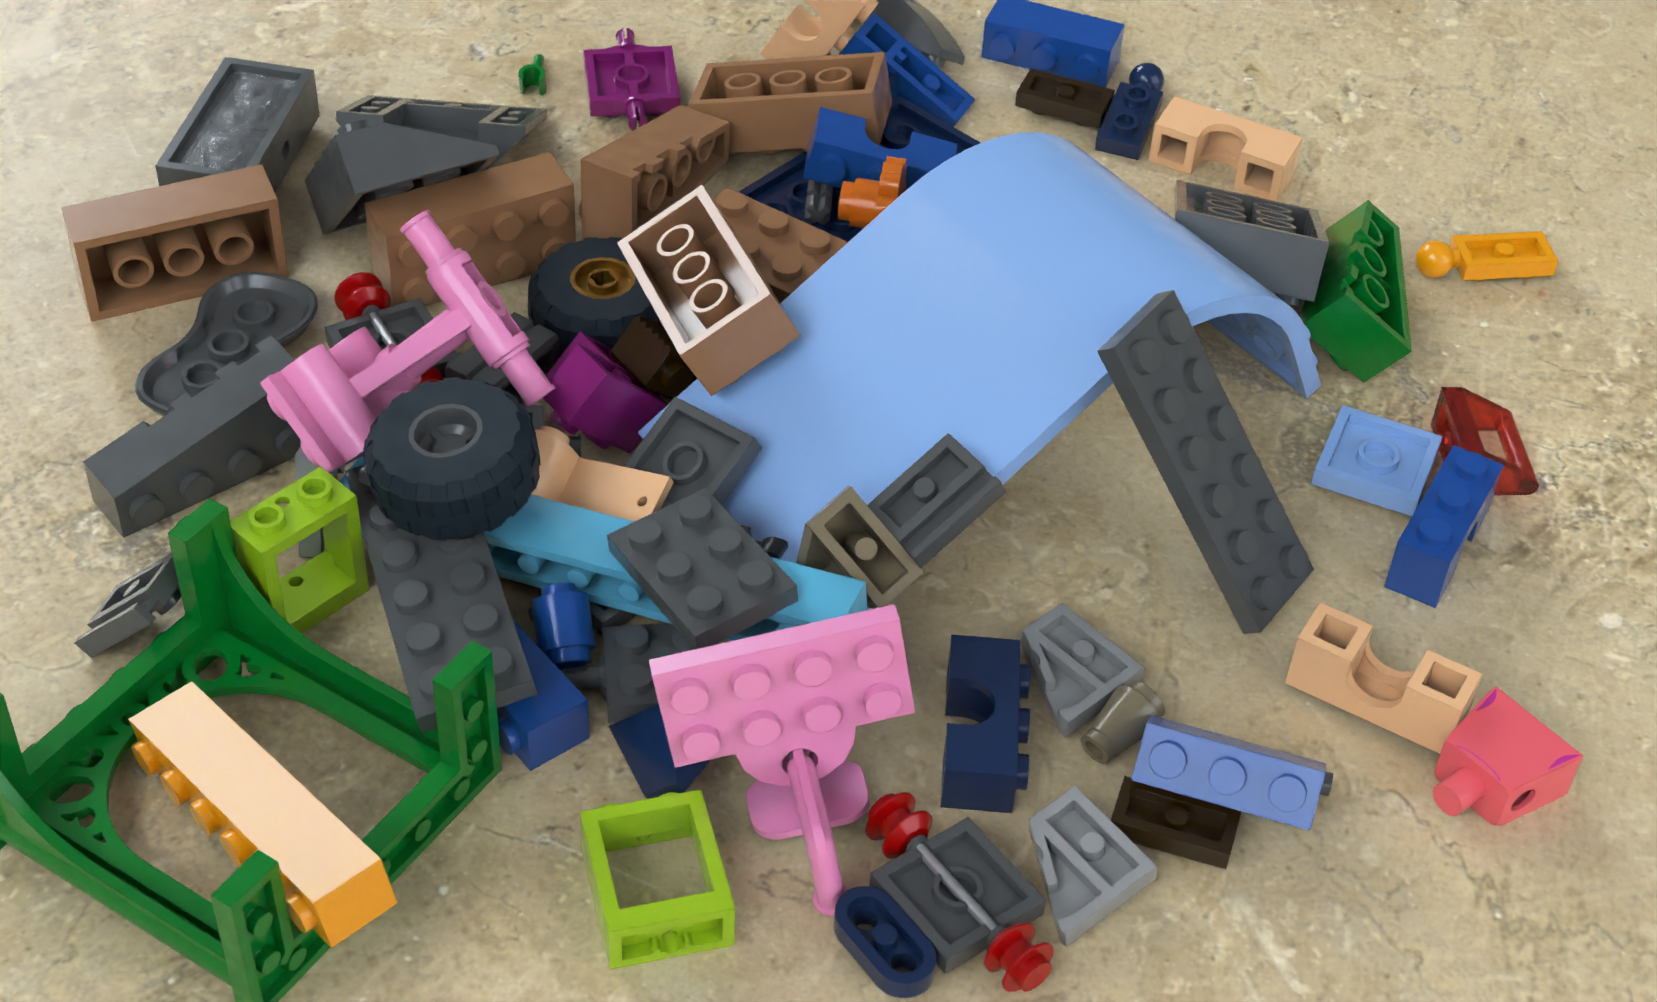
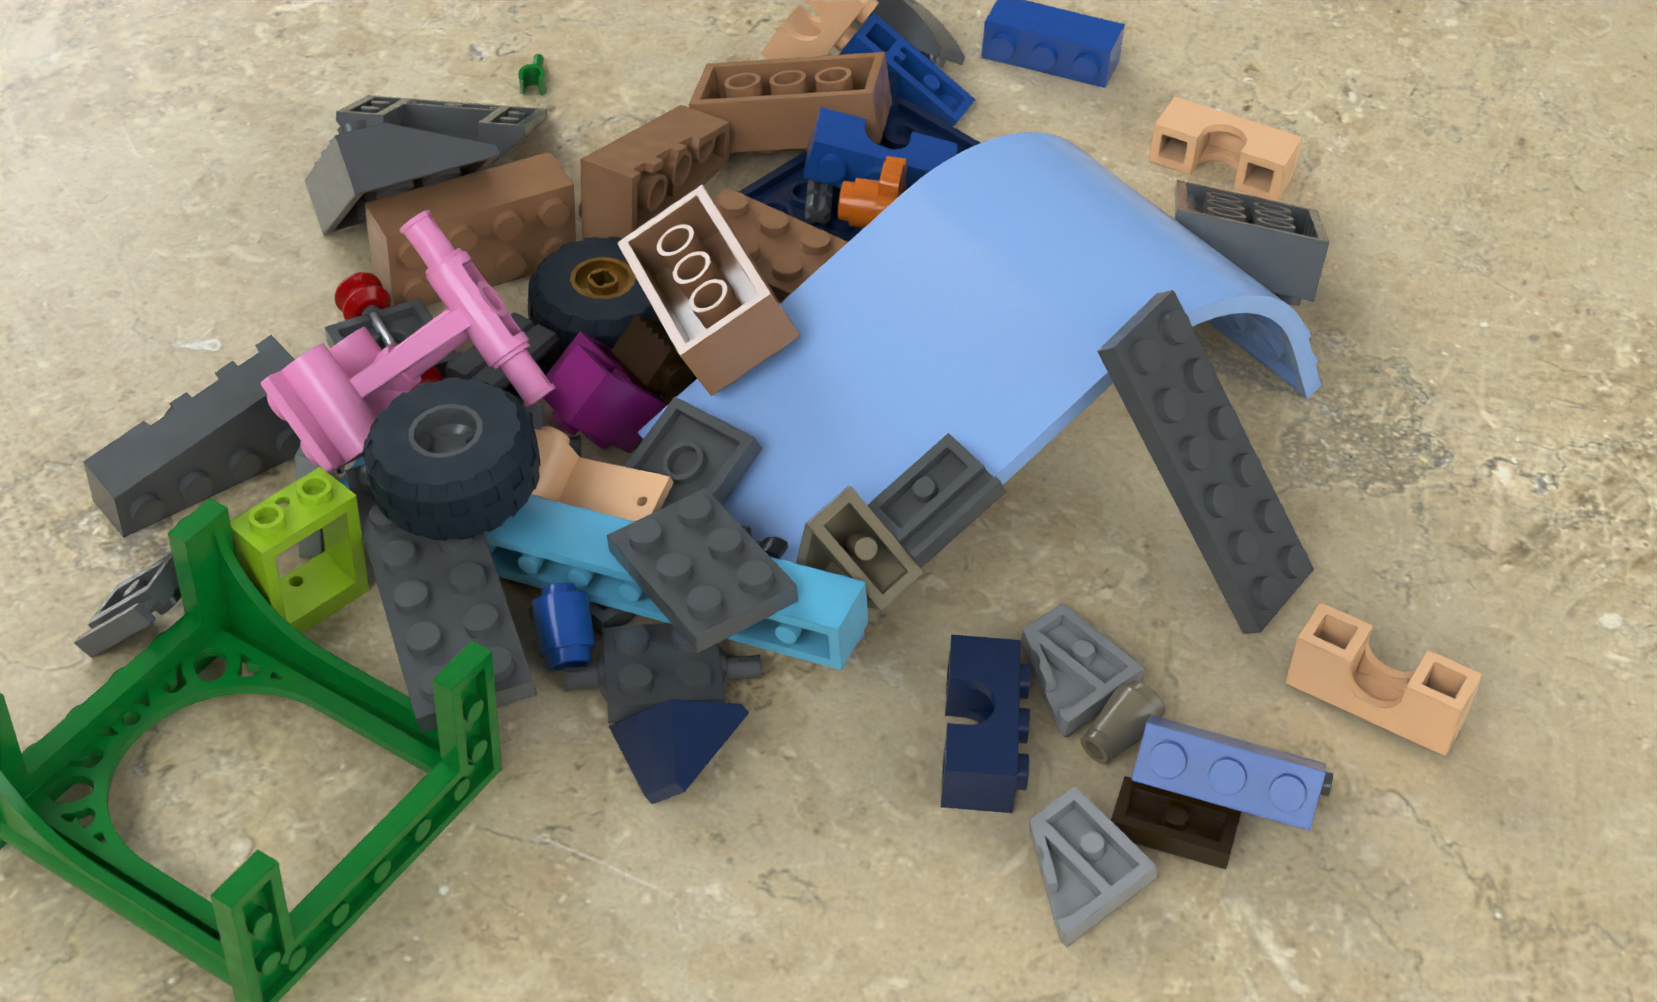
medium nougat brick [61,164,289,322] -> none
brick [128,681,397,948] -> none
dark grey plate [135,272,318,417] -> none
brick [155,57,320,192] -> none
blue slope [497,620,589,771] -> none
lime window [580,789,735,970] -> none
magenta plate [583,28,681,131] -> none
bright pink plate [649,604,915,916] -> none
dark blue plate [834,886,936,998] -> none
dark grey plate [865,792,1054,992] -> none
dark brown plate [1015,68,1115,128] -> none
dark blue plate [1095,62,1164,160] -> none
green wedge [1300,200,1412,382] -> none
light blue plate [1311,405,1443,516] -> none
blue arch [1384,445,1504,608] -> none
light orange plate [1415,231,1558,281] -> none
clear red tile [1430,387,1539,495] -> none
coral torso [1433,687,1583,826] -> none

